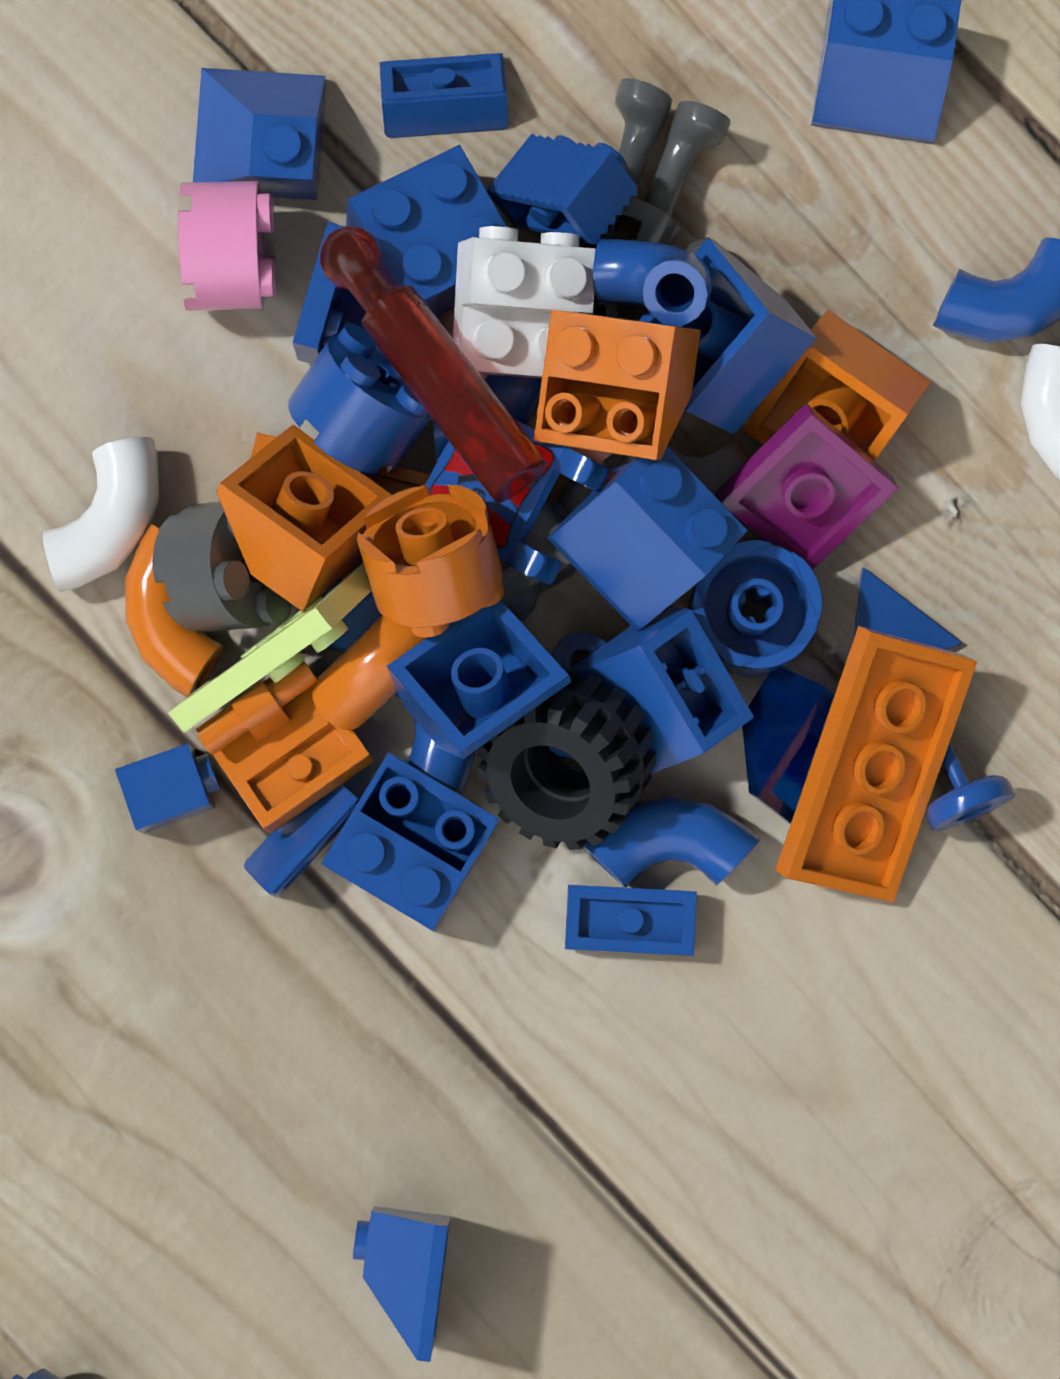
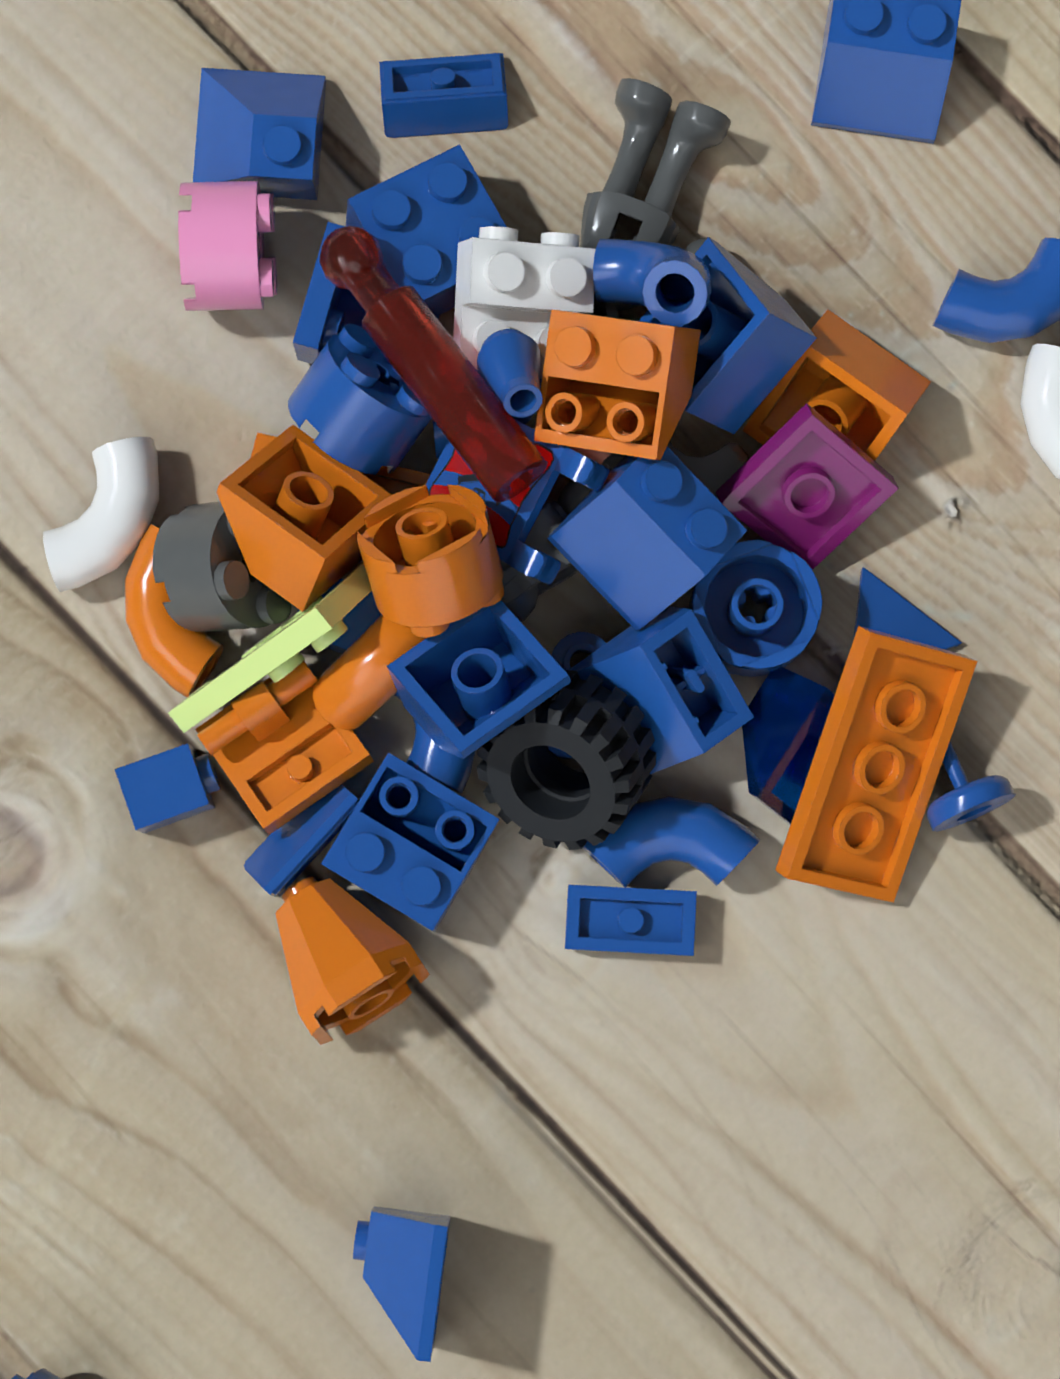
blue brick [487,133,638,244] -> none
none -> orange cone [275,877,430,1045]
none -> blue cone [477,329,543,418]

